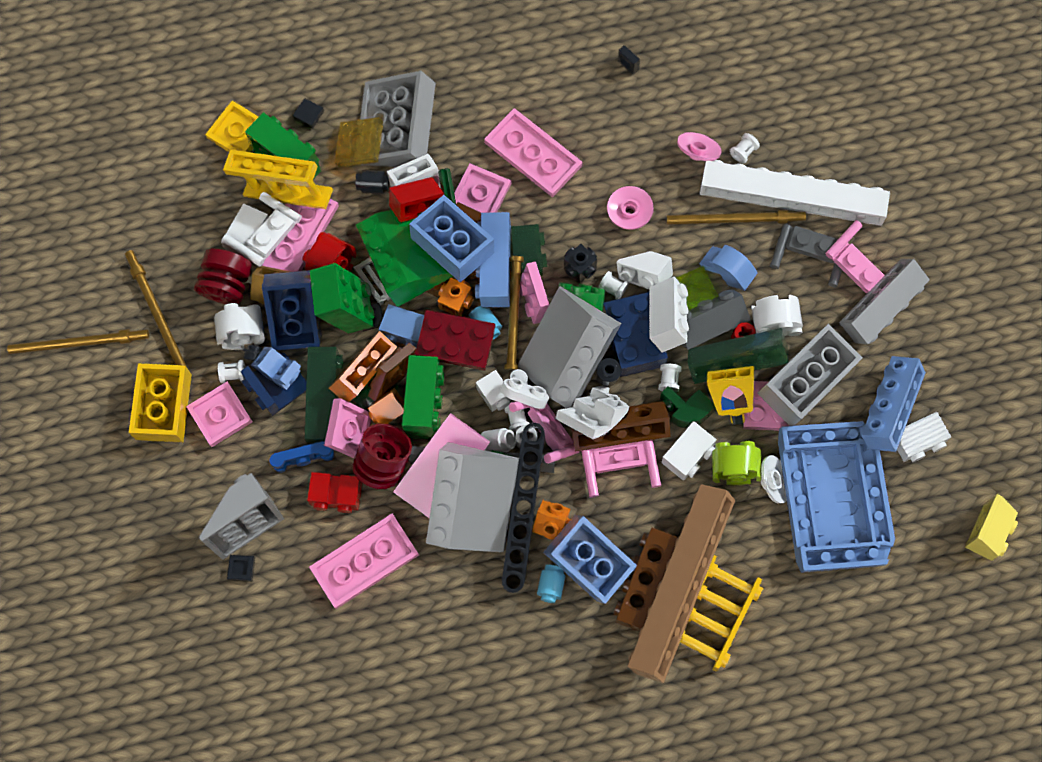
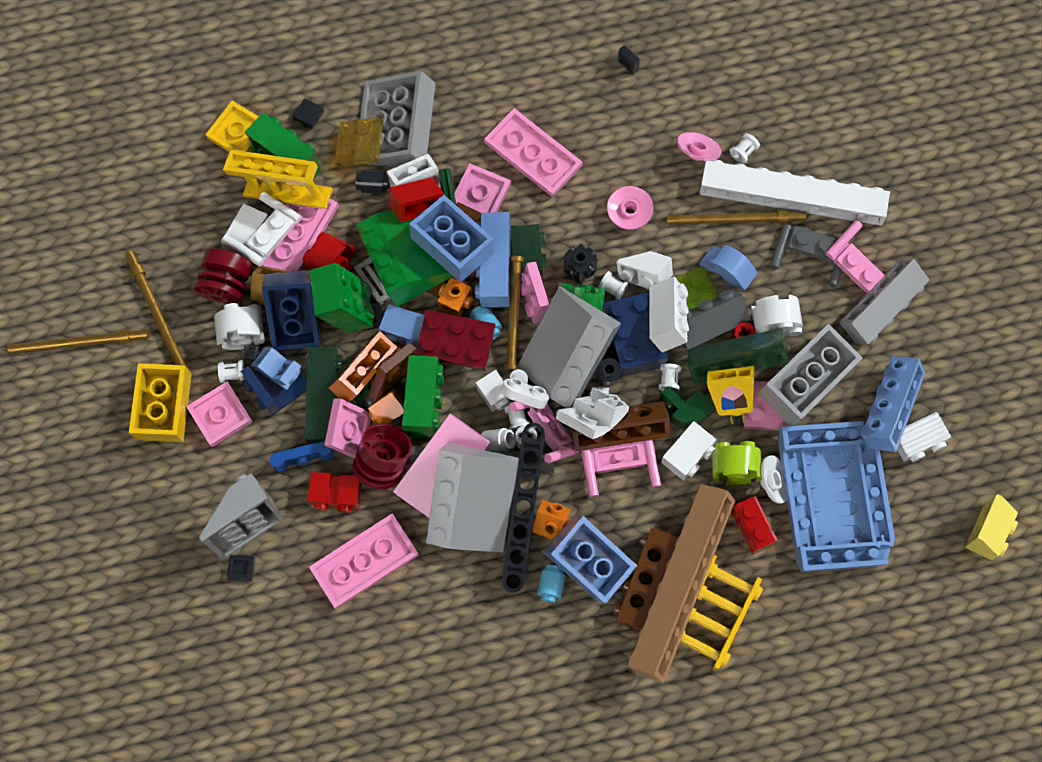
none -> red brick [731,496,778,555]

